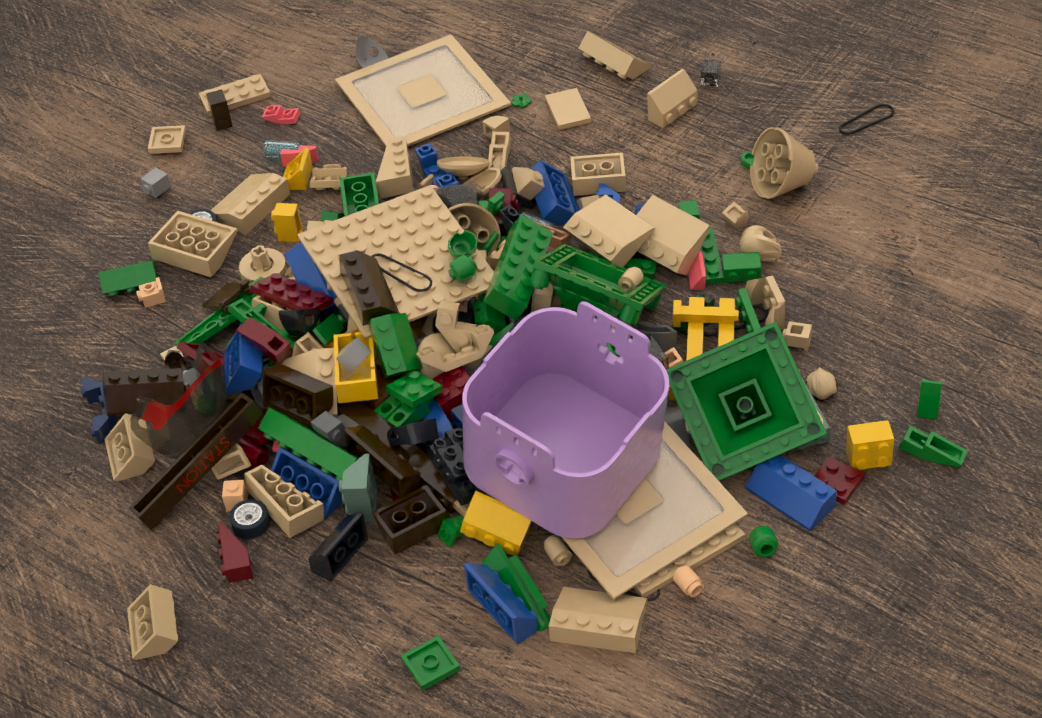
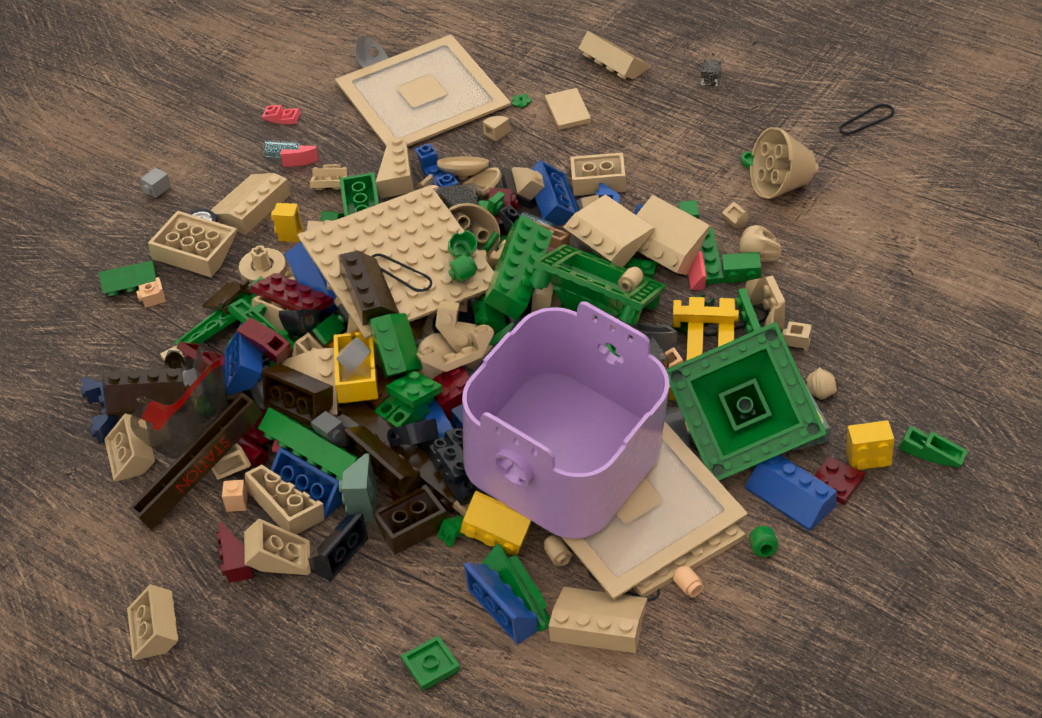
tan plate [148,125,186,154] -> none
tan plate [199,74,271,116] -> none
dark brown brick [206,89,233,131] -> none
black wheel [229,500,270,539] -> none
yellow slope [283,147,313,190] -> none
tan slope [487,132,511,179] -> none
tan slope [647,69,698,128] -> none
green slope [917,379,942,420] -> none
none -> tan slope [244,519,311,575]

